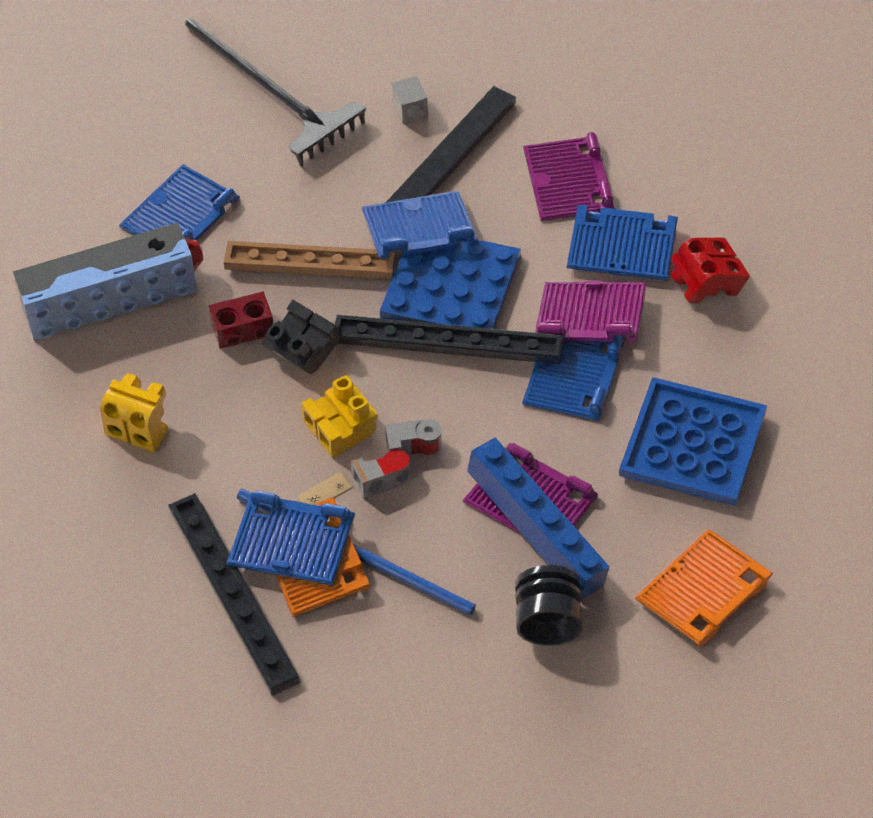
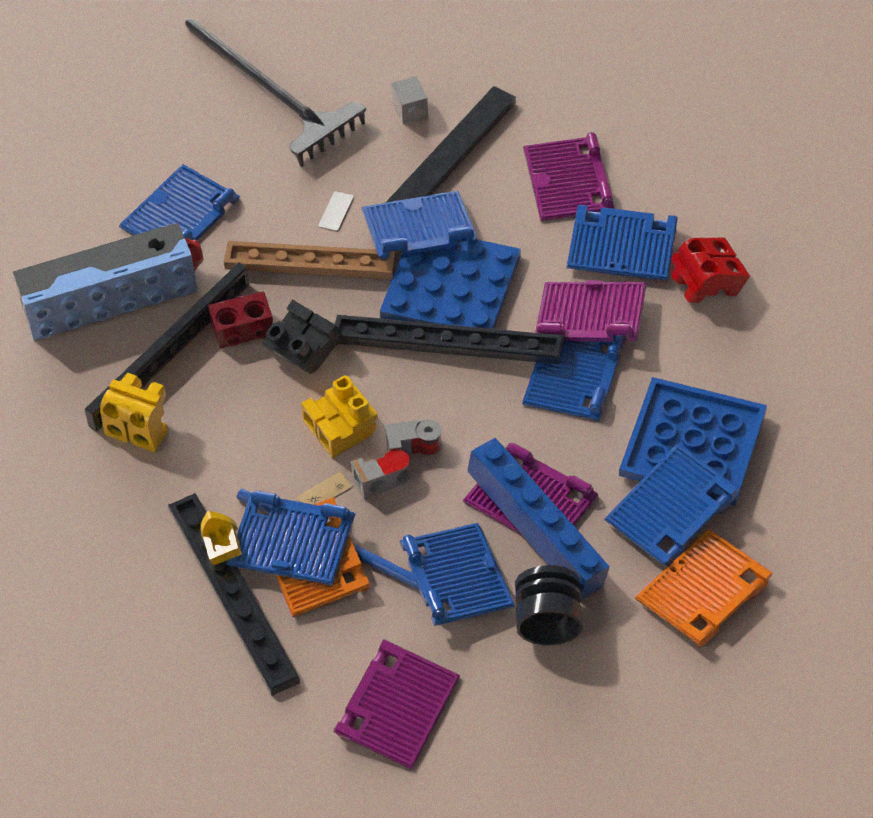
none -> black tile [84,262,249,431]
none -> yellow tile [201,511,242,565]
none -> white sticker [318,191,354,231]
none -> magenta window [333,639,460,770]
none -> blue window [400,523,515,626]
none -> blue window [604,443,739,567]

